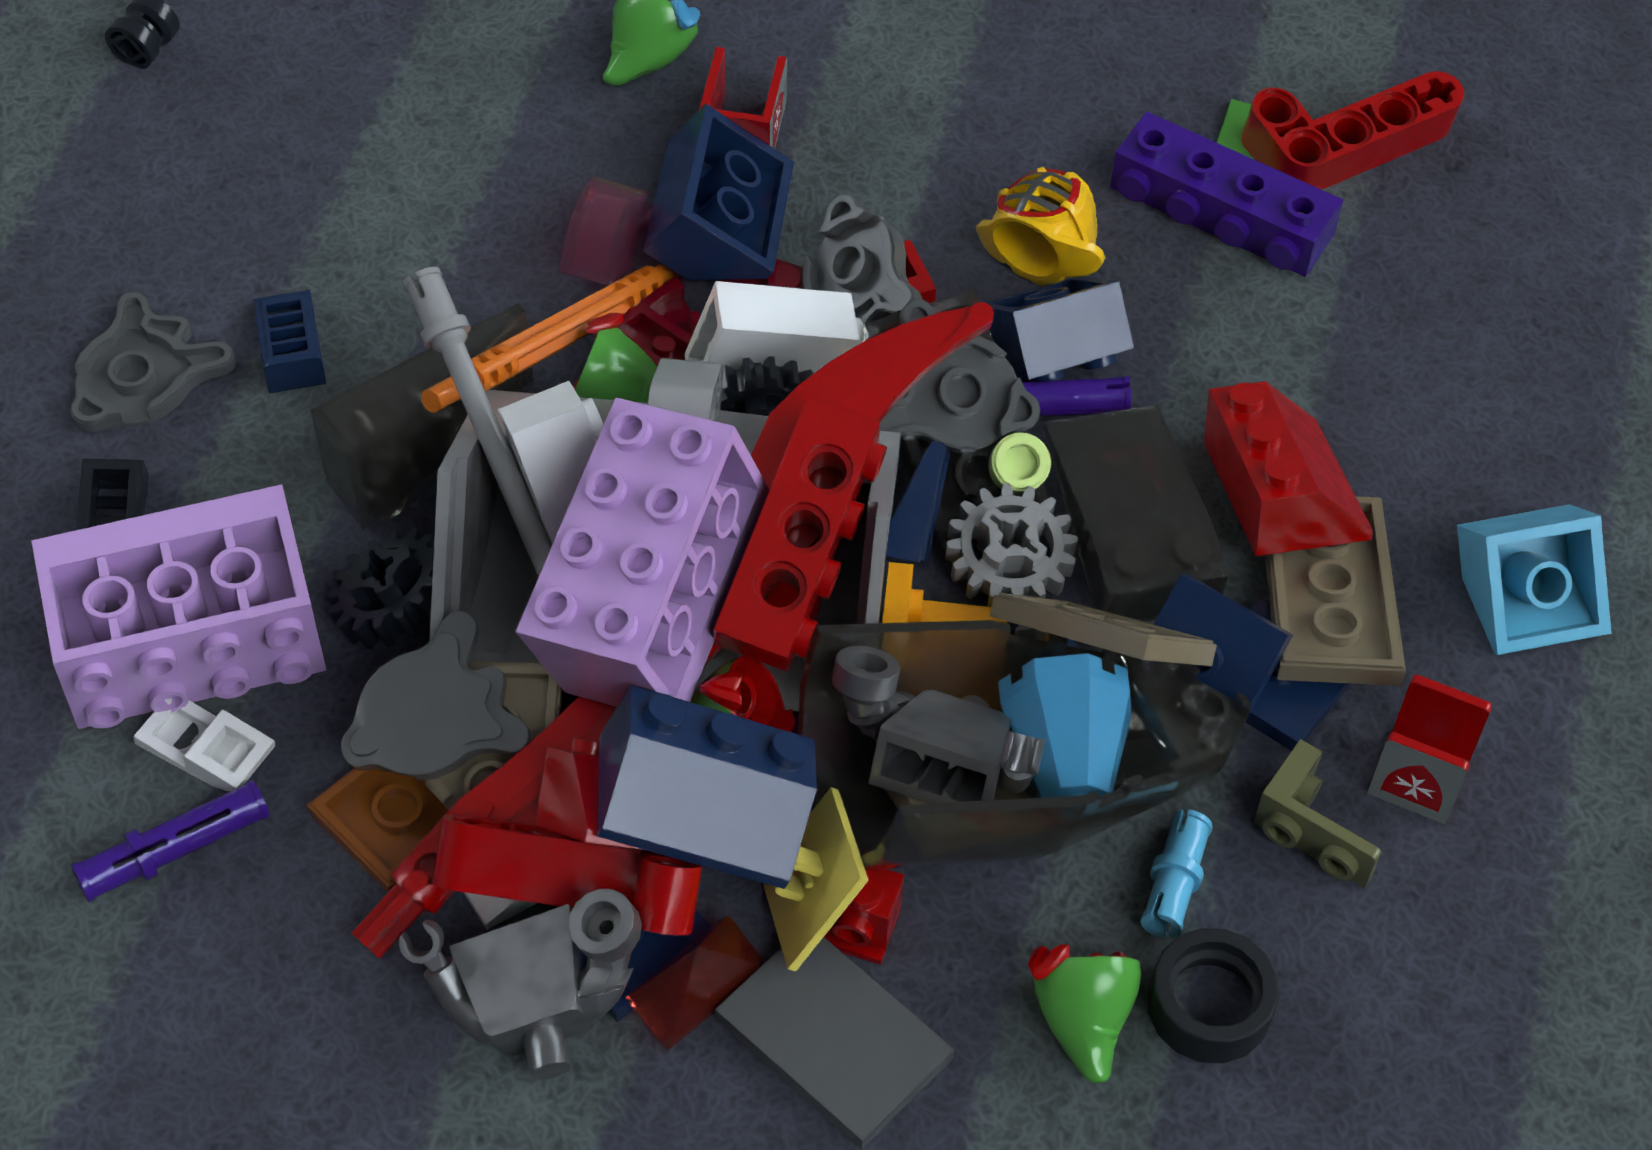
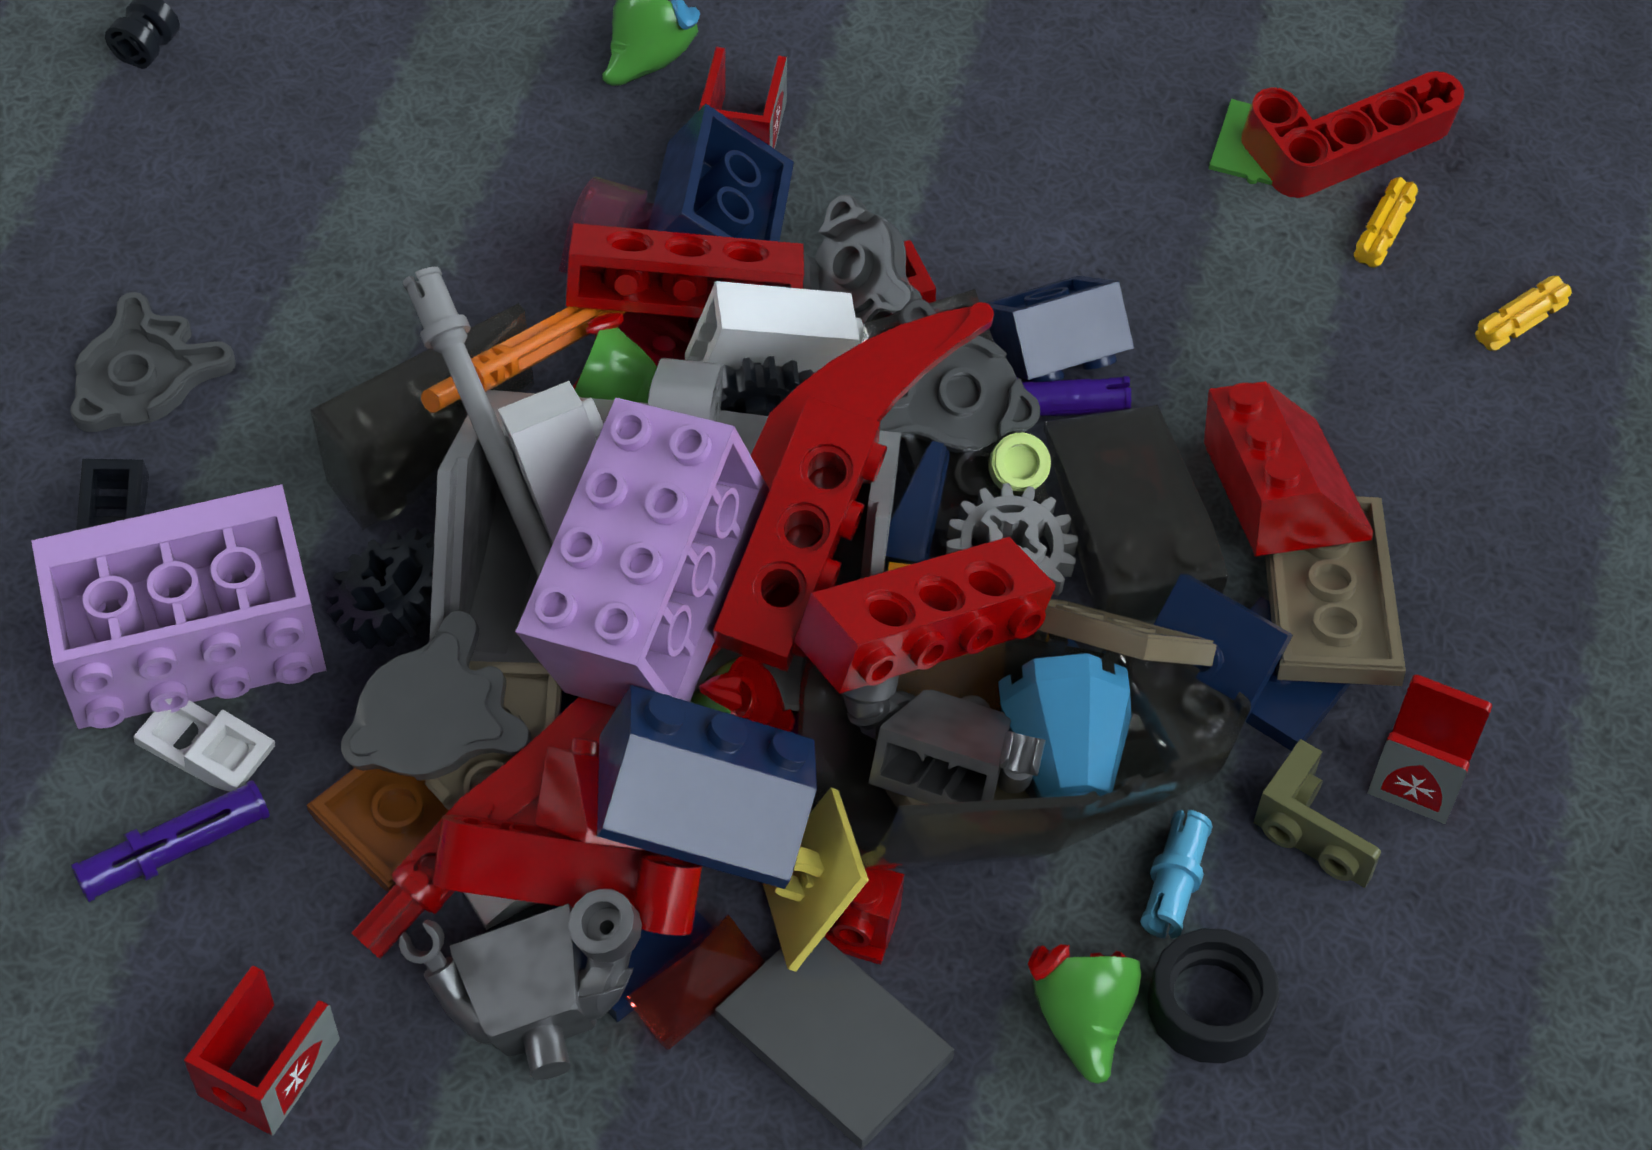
dark blue slope [253,290,327,393] -> none
yellow piece [976,166,1105,286] -> none
dark purple brick [1110,111,1343,277] -> none
medium azure slope [1457,504,1612,655] -> none
none -> red piece [184,965,340,1136]
none -> red brick [566,223,804,318]
none -> red brick [794,536,1056,694]
none -> yellow axle [1354,177,1418,268]
none -> yellow axle [1475,276,1572,351]

